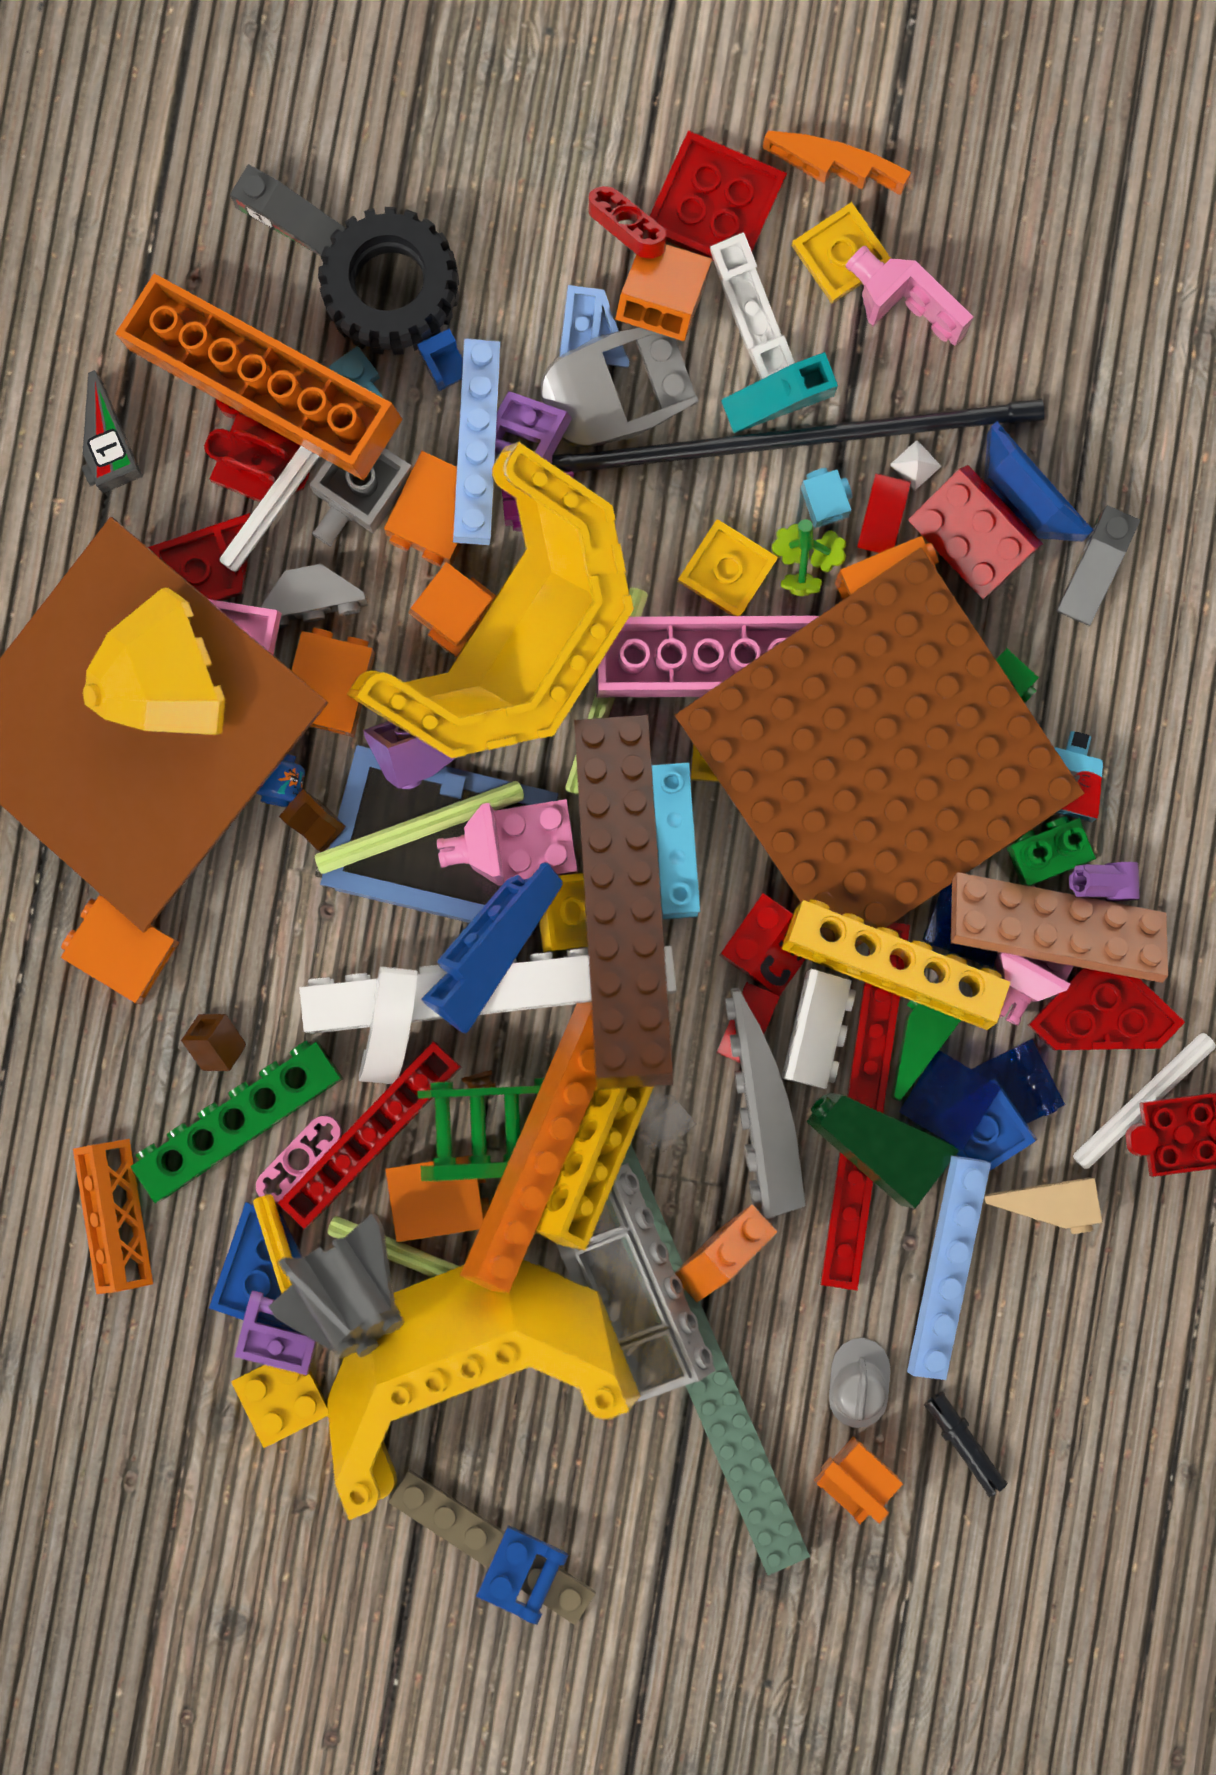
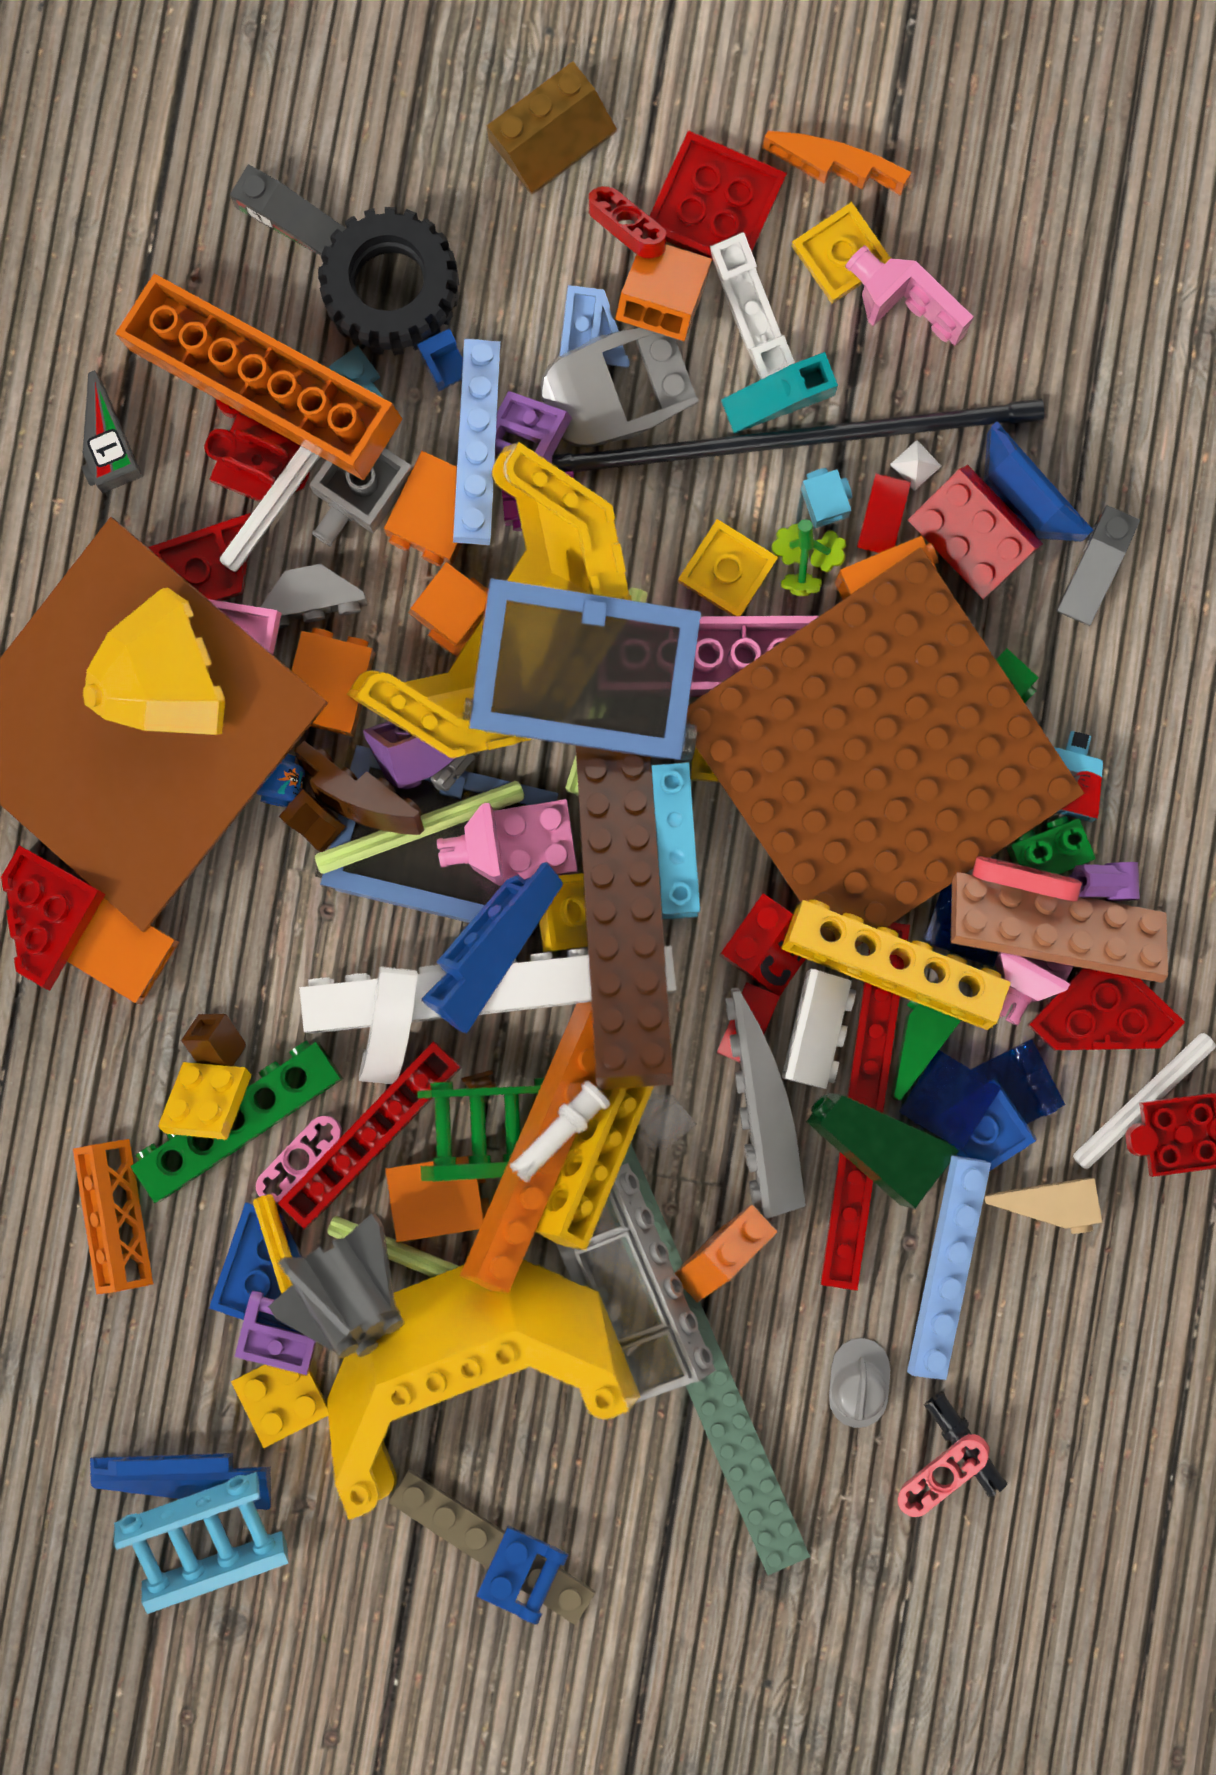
orange plate [814,1436,903,1525] -> none
none -> red plate [1,845,106,991]
none -> blue wedge [90,1453,271,1510]
none -> medium azure fence [114,1472,289,1614]
none -> yellow plate [158,1062,252,1140]
none -> reddish brown slope [294,741,424,835]
none -> light grey axle [431,751,481,792]
none -> clear smoke door [462,578,701,762]
none -> pearl gold slope [486,61,617,195]
none -> white pin [510,1081,610,1182]
none -> coral beam [898,1434,990,1517]
none -> coral beam [972,856,1082,901]

